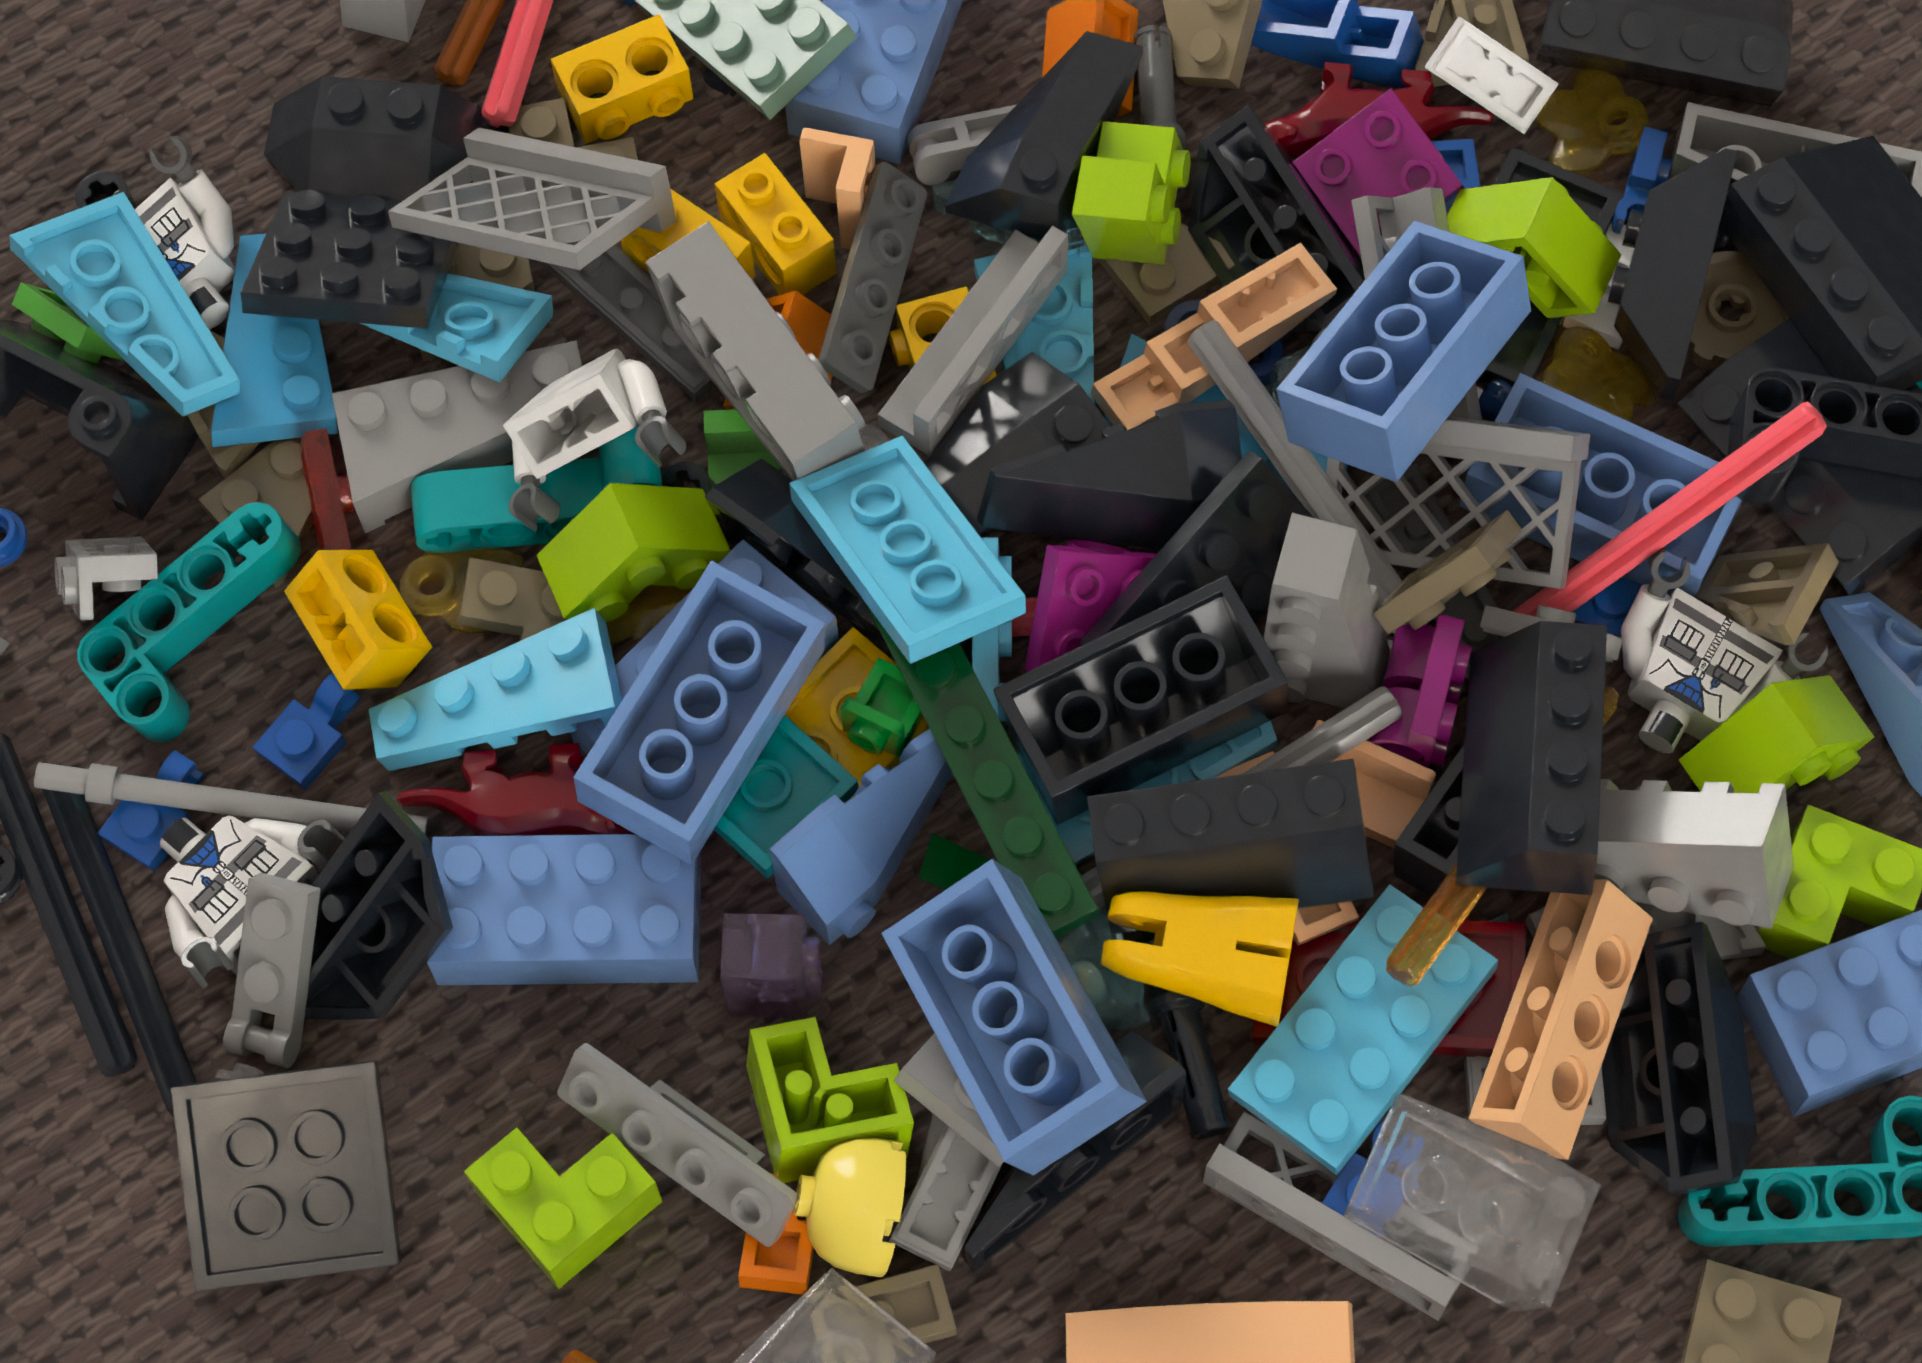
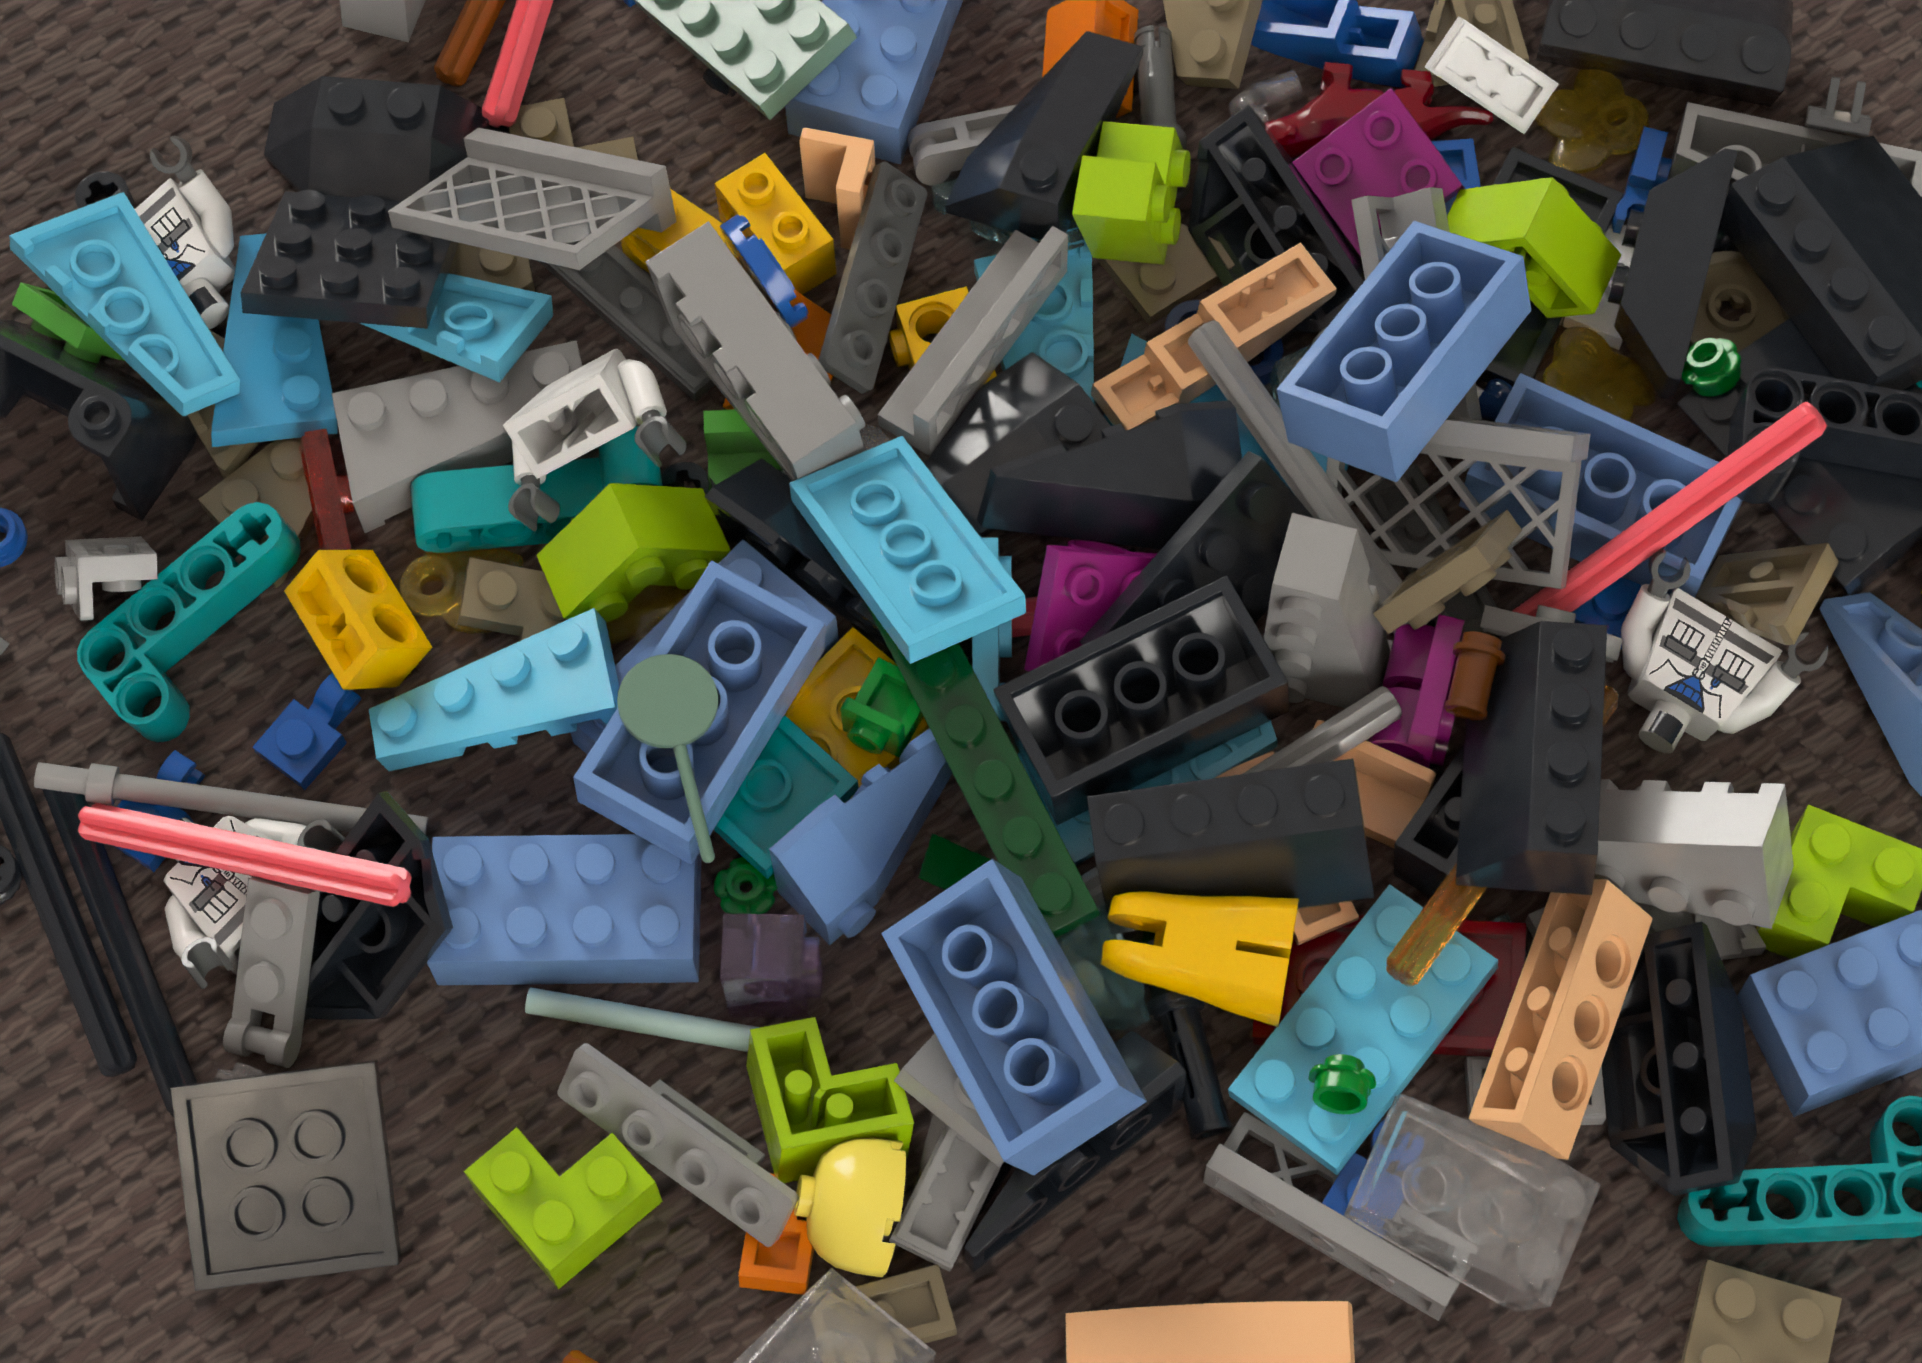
dark red animal [397,743,635,836] -> none
yellow brick [551,14,693,144] -> none
lime brick [1679,675,1874,794] -> none
none -> coral axle [78,803,412,907]
none -> light aqua piece [525,987,760,1052]
none -> sand green piece [617,654,718,863]
none -> green plate [714,857,778,919]
none -> blue tile [720,214,809,329]
none -> clear arm [1229,70,1302,123]
none -> green plate [1308,1054,1376,1114]
none -> reddish brown pin [1444,631,1505,720]
none -> green plate [1681,338,1741,396]
none -> dark grey arm [1804,76,1872,139]

